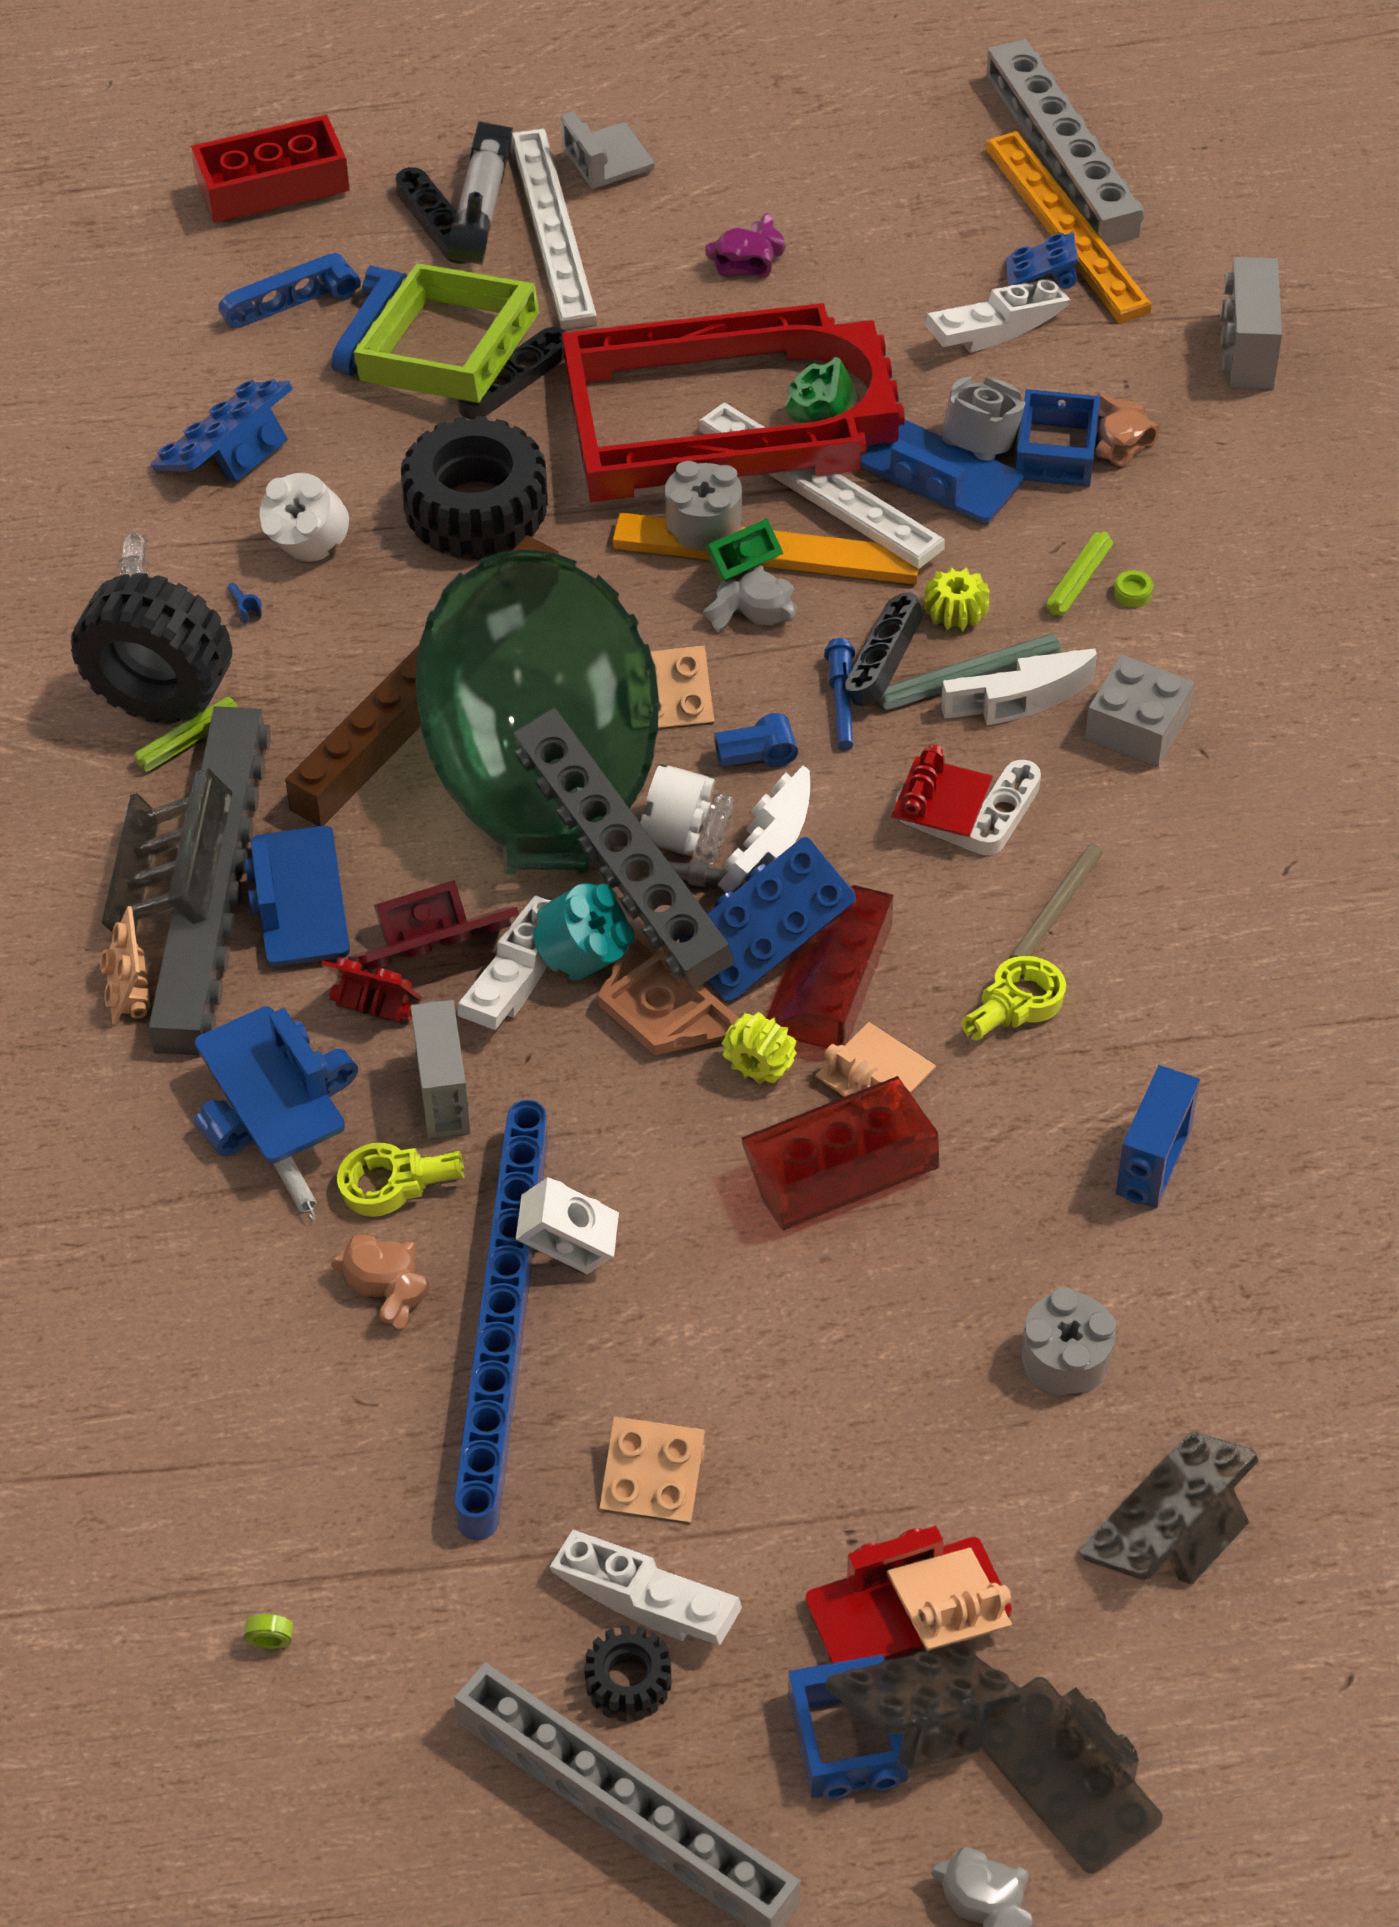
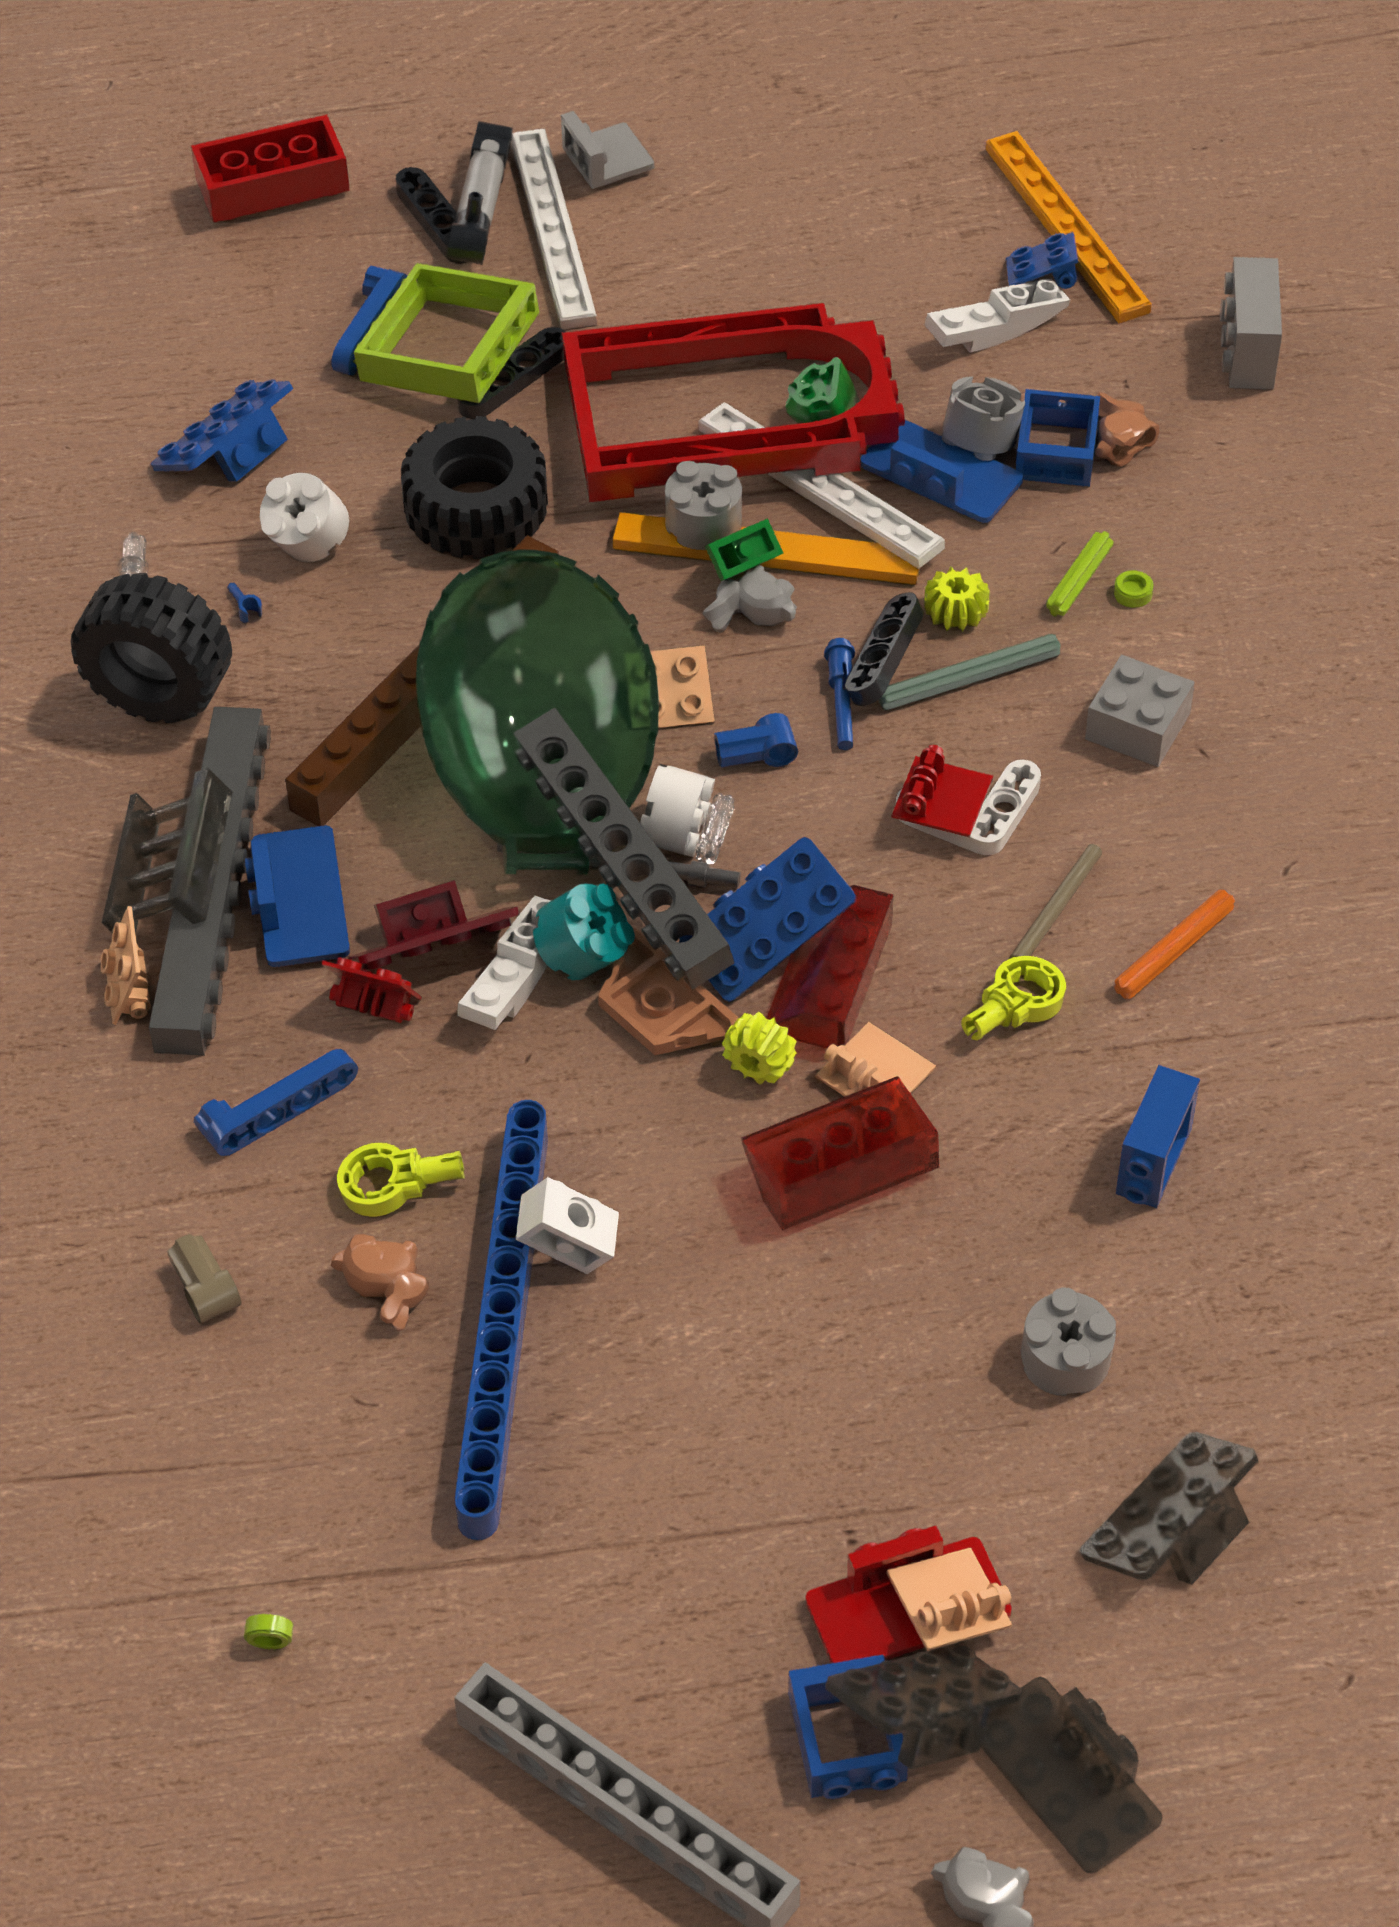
lime axle [134,696,239,772] -> none
blue bracket [195,1006,345,1164] -> none
blue beam [218,253,361,328] -> none
white piece [274,1156,317,1221] -> none
light grey window [411,1000,471,1139] -> none
white slope [550,1530,742,1646] -> none
black tyre [584,1625,672,1722] -> none
light nougat hinge [599,1416,705,1523] -> none
magenta animal [705,213,786,278] -> none
white slope [718,765,810,892] -> none
white slope [941,648,1097,725] -> none
light grey brick [986,39,1144,246] -> none
none -> dark tan piece [167,1234,242,1324]
none -> orange axle [1114,889,1235,999]

